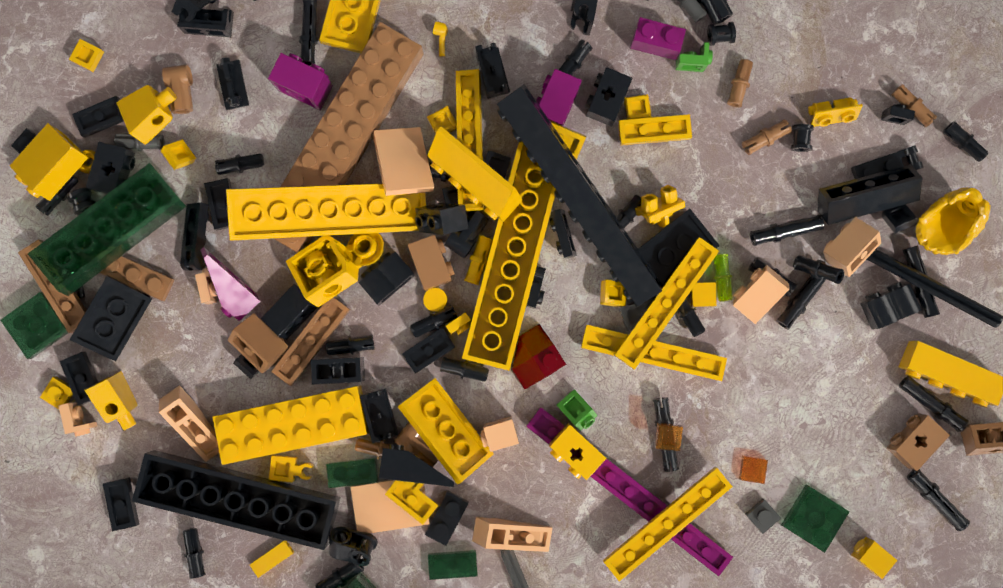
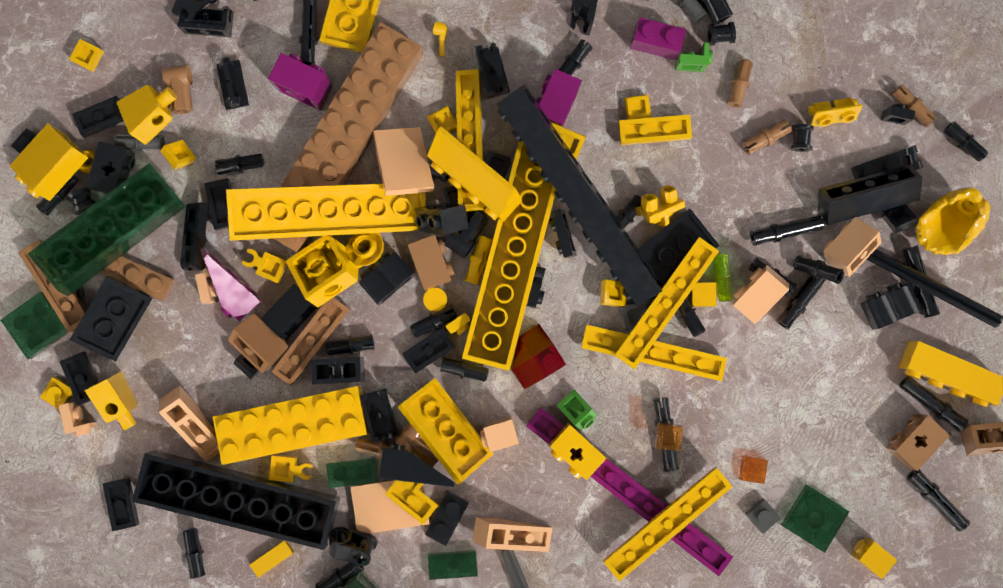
black brick [585,67,633,127] -> none
none -> yellow plate [242,249,287,284]

